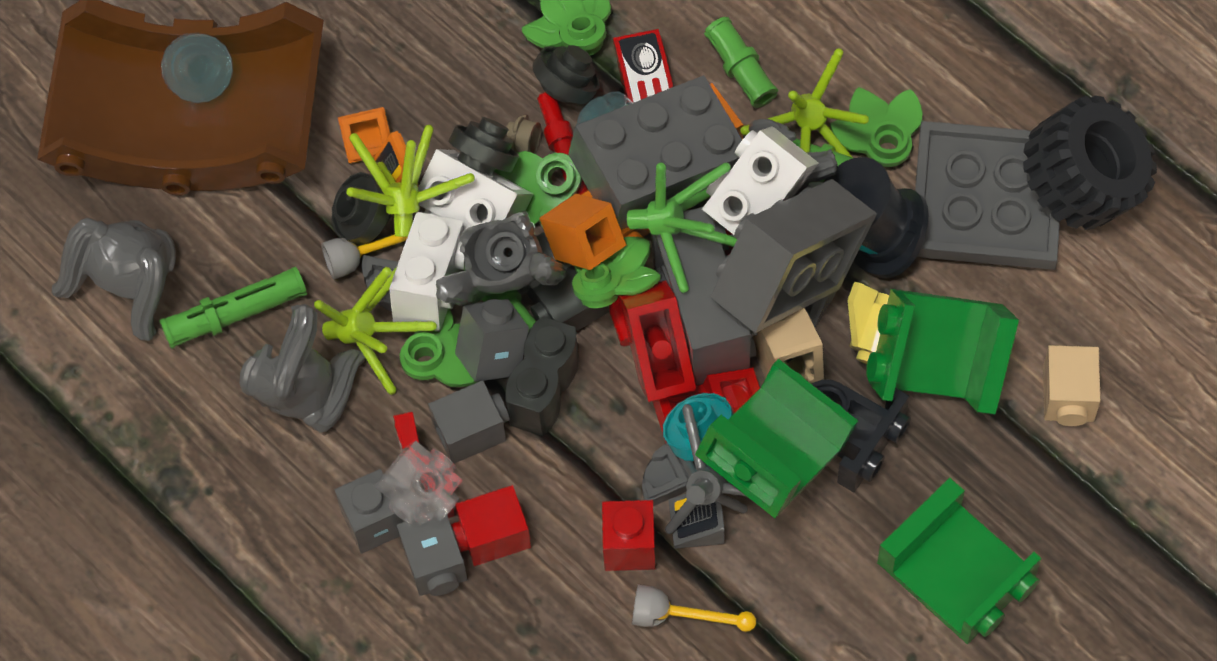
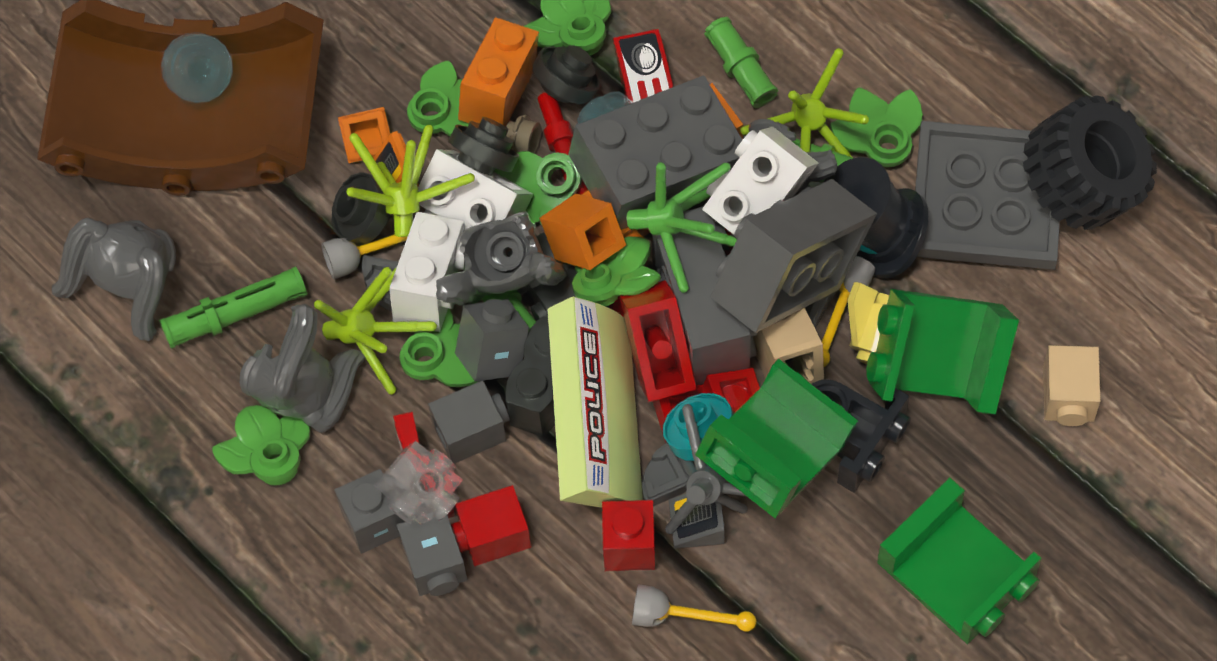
none -> bright green plate [212,405,311,485]
none -> bright green plate [407,61,469,136]
none -> orange brick [458,17,539,127]
none -> yellowish green slope [548,296,643,508]
none -> hinge [822,256,875,367]

